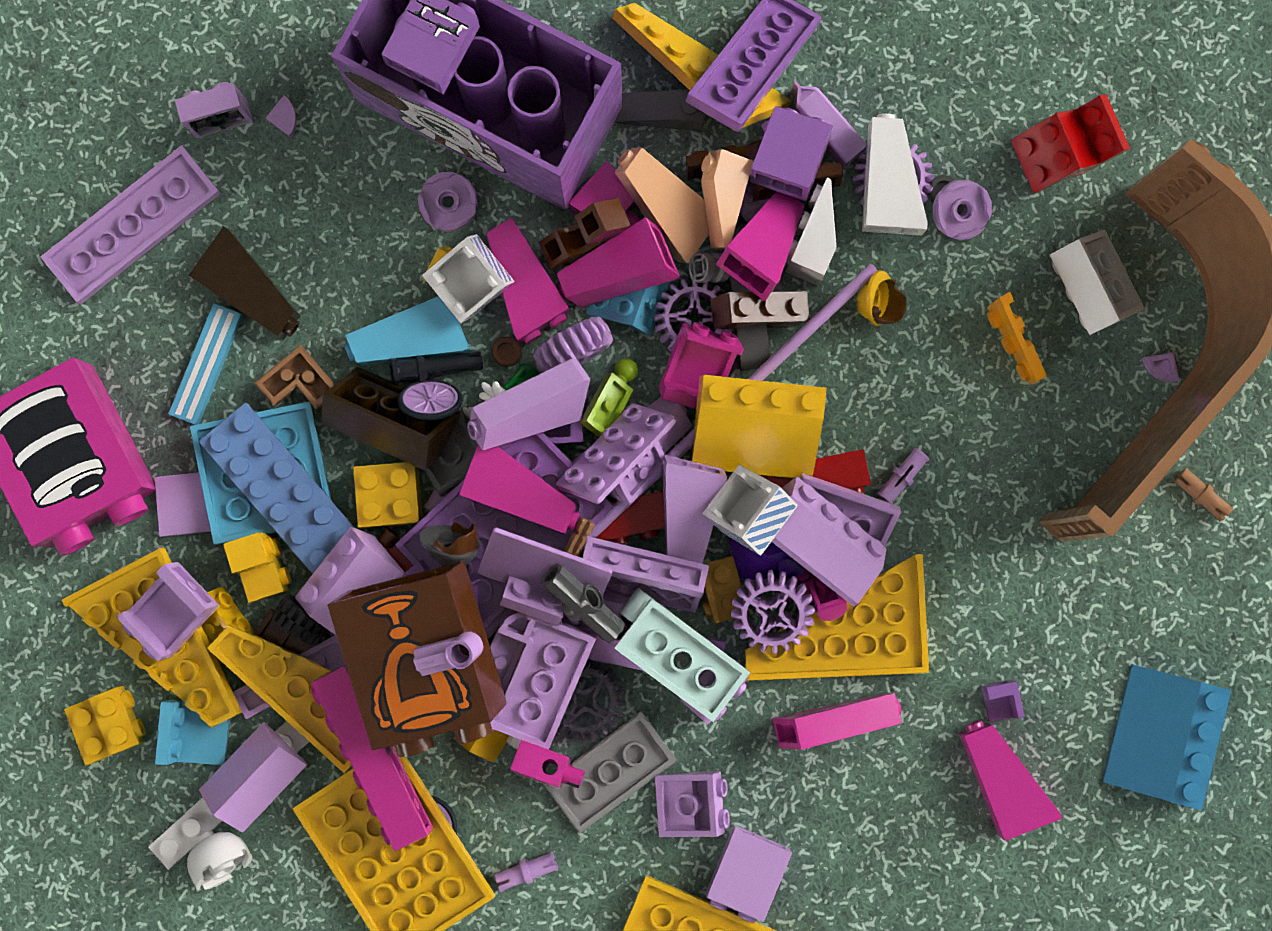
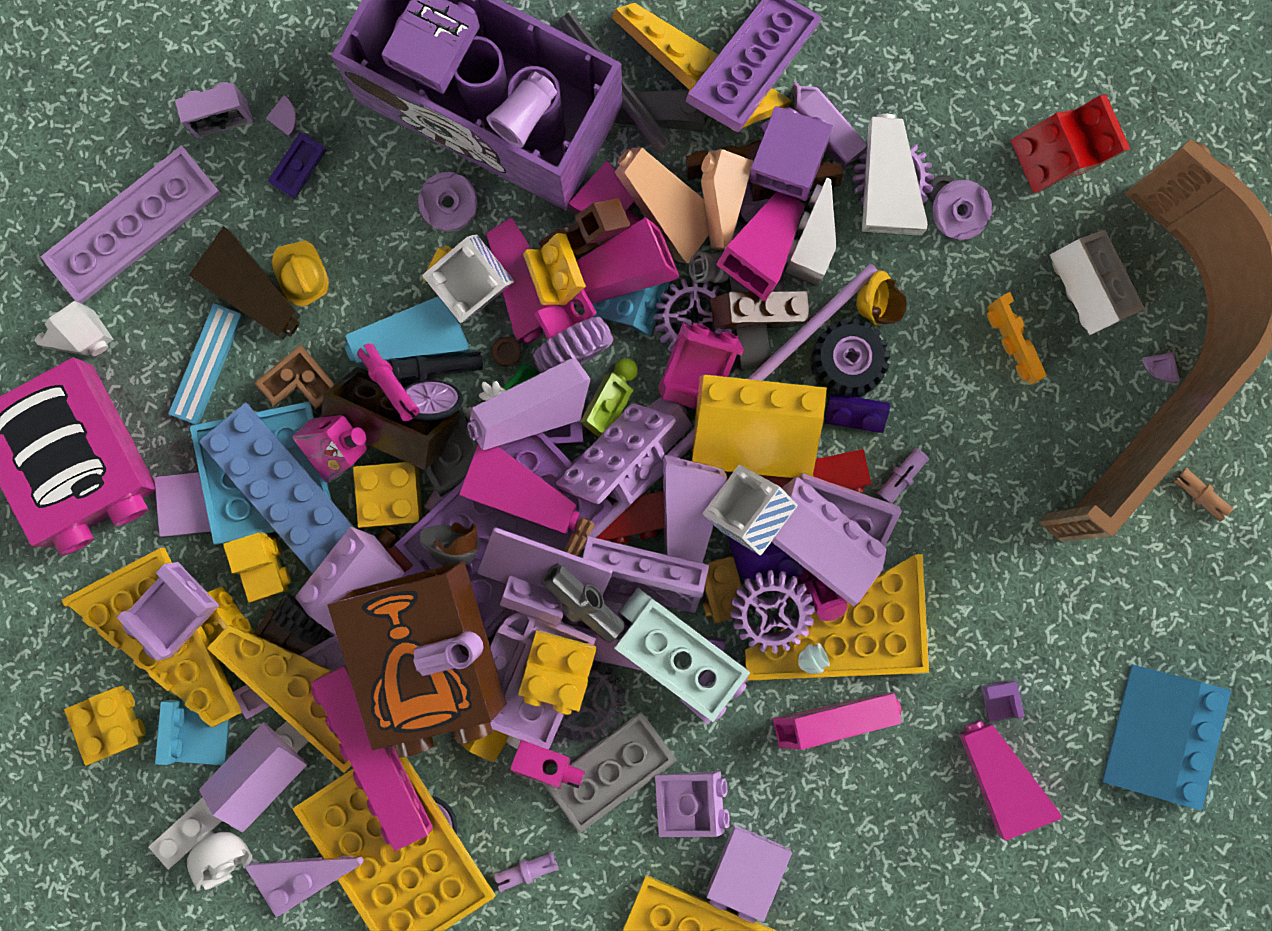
none -> white slope [34,301,114,356]
none -> lavender wing [245,855,364,918]
none -> dark purple plate [268,132,327,199]
none -> yellow piece [272,240,329,307]
none -> dark pink torso [292,415,367,482]
none -> dark pink pin [357,343,419,421]
none -> lavender plant [486,72,558,148]
none -> yellow plate [518,630,596,714]
none -> yellow bracket [523,233,586,305]
none -> dark pink bracket [534,289,597,339]
none -> dark grey axle [559,12,671,153]
none -> light aqua plate [798,643,830,674]
none -> black wheel [810,319,890,397]
none -> dark purple plate [824,393,890,433]

